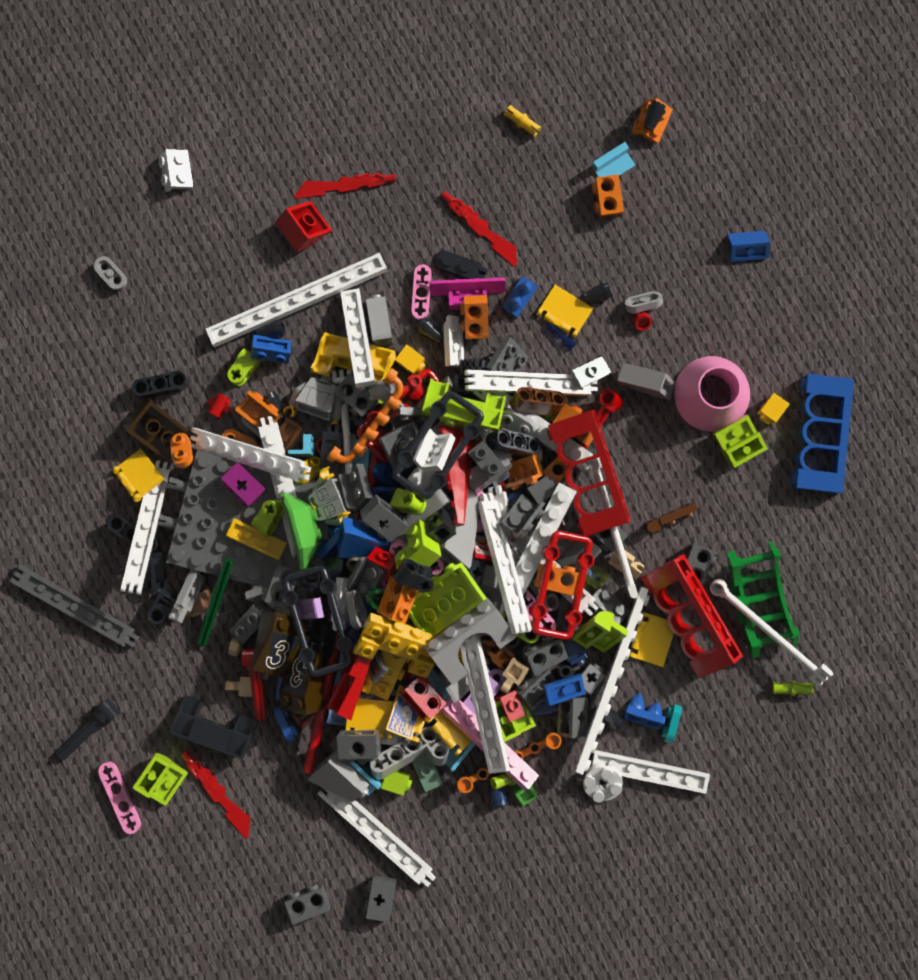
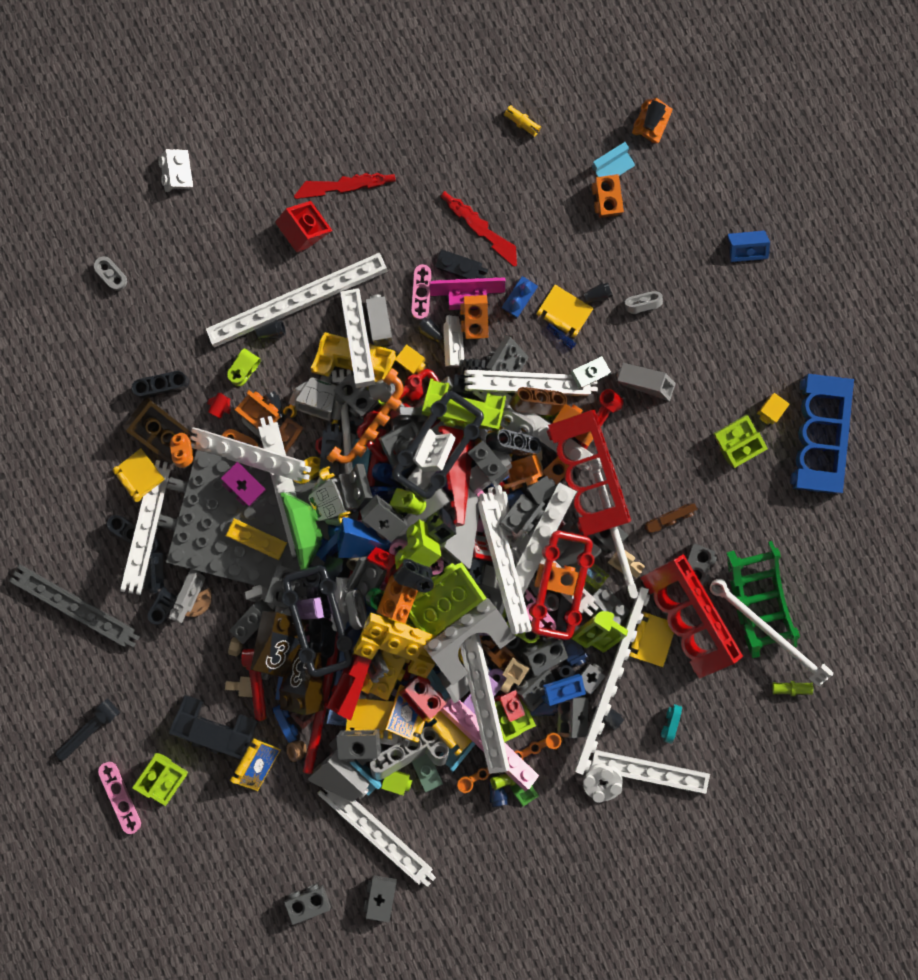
red sword [181,750,250,838] -> none
dark green axle [196,558,234,646] -> none
blue bracket [250,335,292,364] -> none
lime piece [252,499,285,537] -> none
medium azure panel [288,434,315,458] -> none
blue tile [623,693,666,730] -> none
red tile [633,311,652,331] -> none
bright pink cone [674,356,750,432] -> none
none -> piece [230,738,281,791]
none -> medium nougat tile [287,741,306,762]

